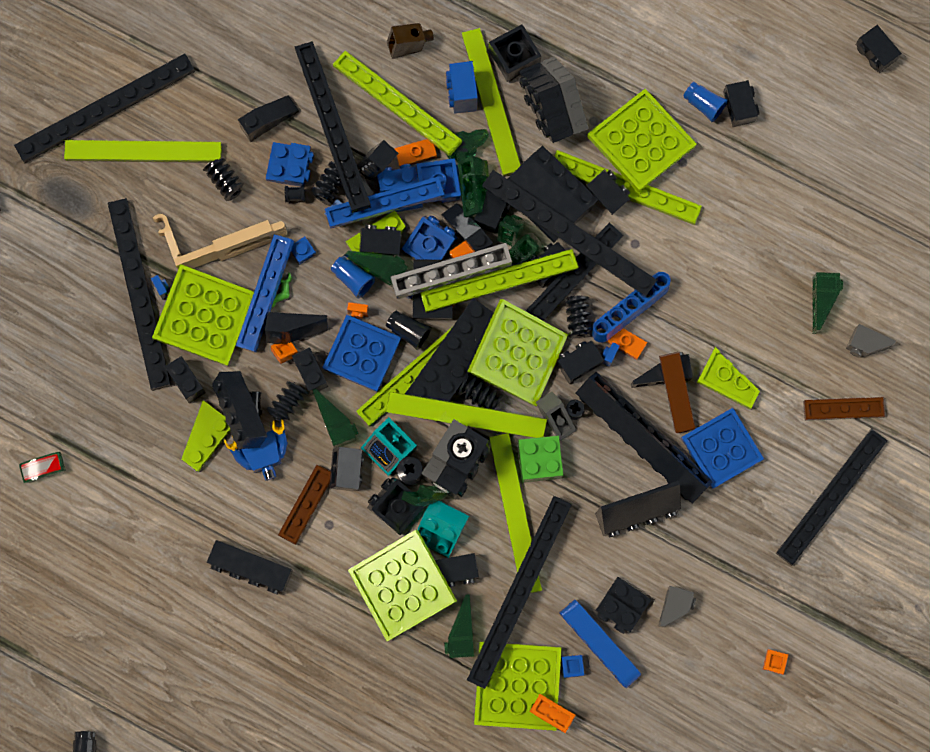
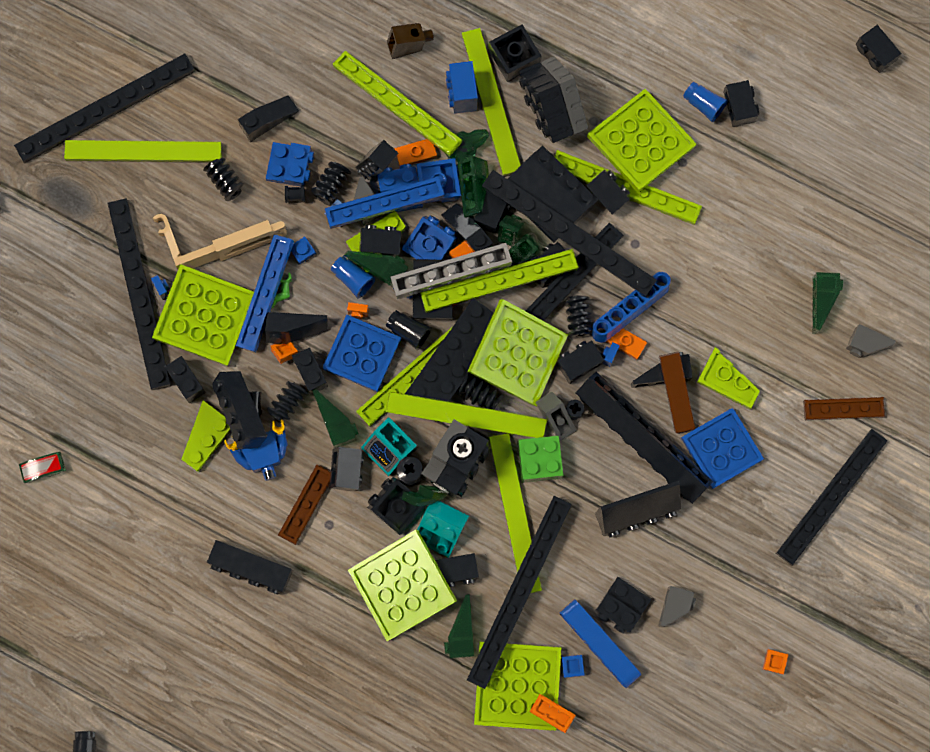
black plate [295,41,371,214] -> none

